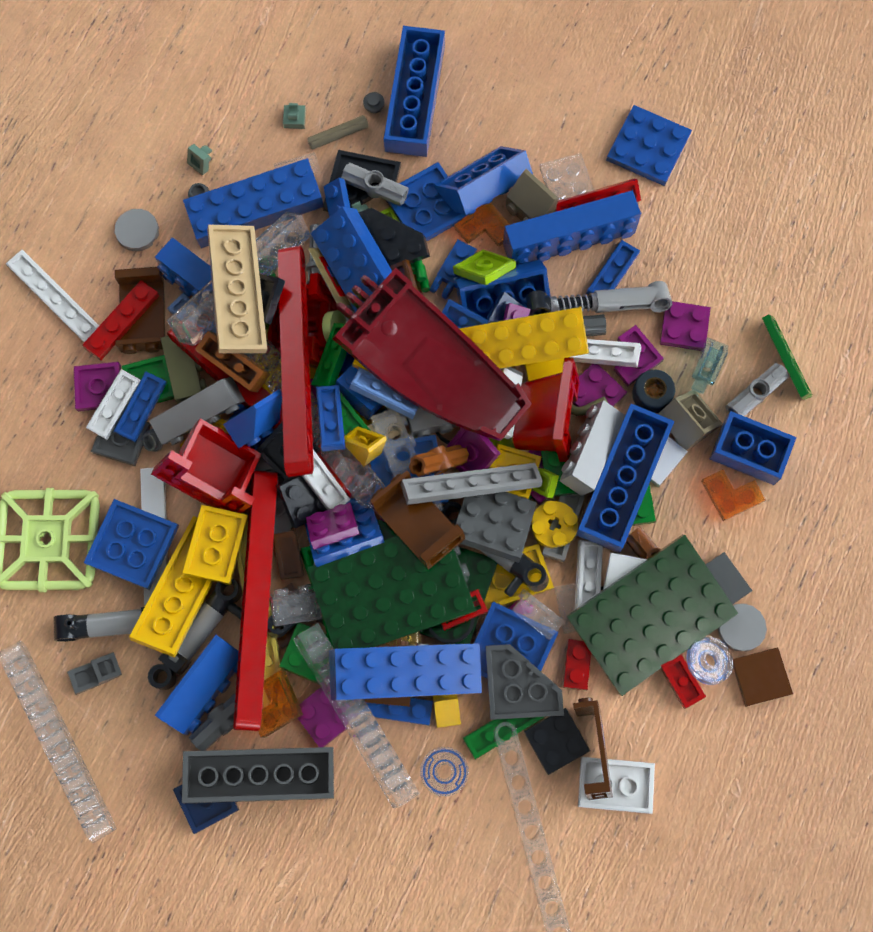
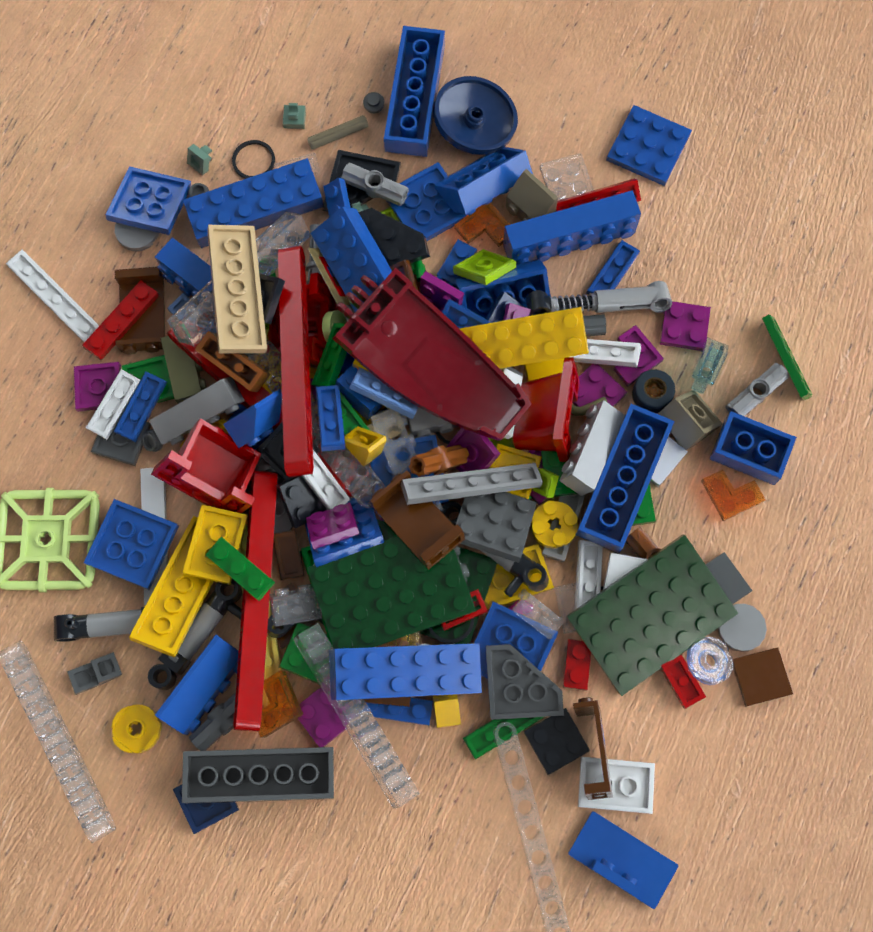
clear tile [420,747,468,796] -> none
none -> blue plate [105,166,192,235]
none -> yellow plate [111,704,162,754]
none -> green plate [206,537,275,601]
none -> black piece [232,140,275,179]
none -> magenta plate [419,271,464,312]
none -> dark blue dish [433,76,518,155]
none -> blue bracket [568,811,678,909]

